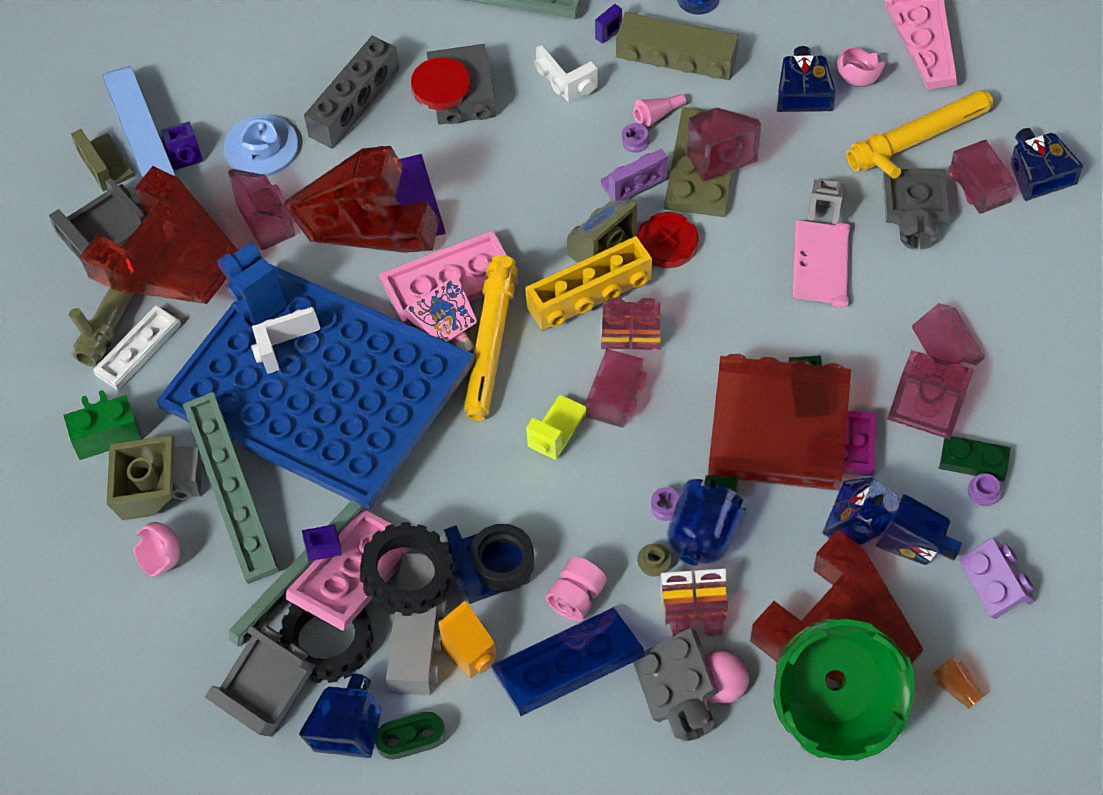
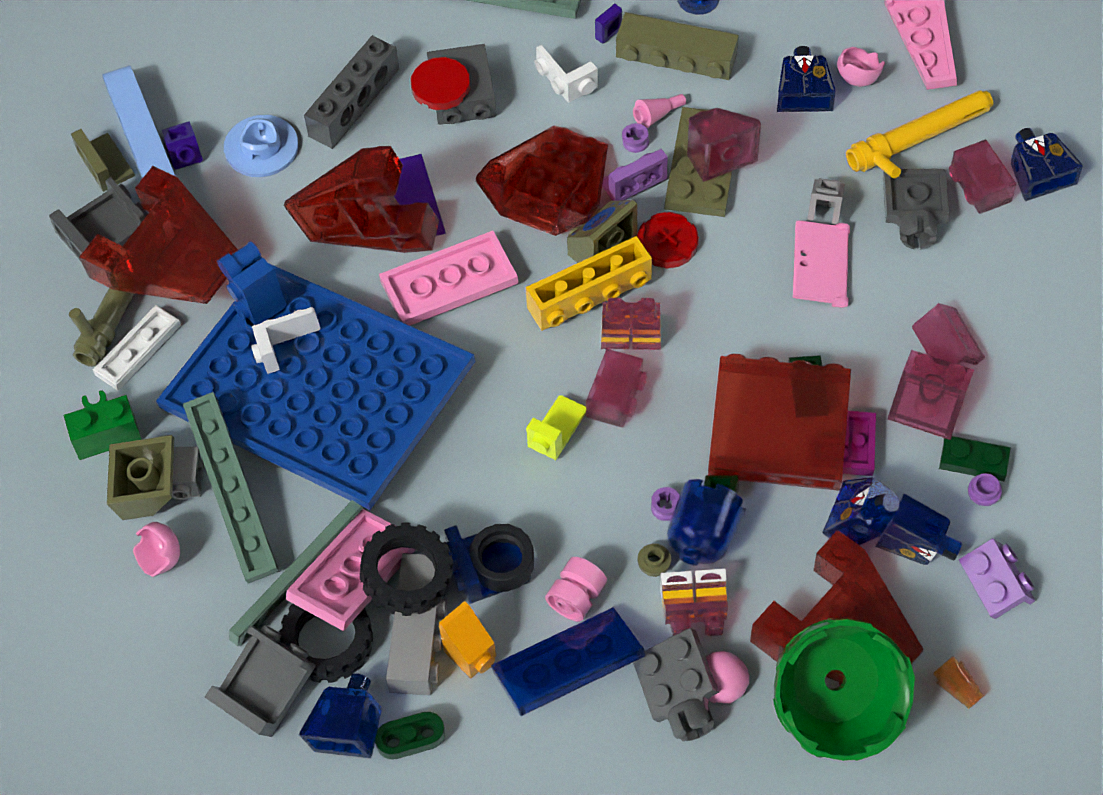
clear pink slope [228,169,297,251] -> none
dark purple tile [302,524,342,561] -> none
torso [403,276,477,351] -> none
yellow cylinder [464,255,518,421] -> none
none -> clear red wedge [476,125,608,236]

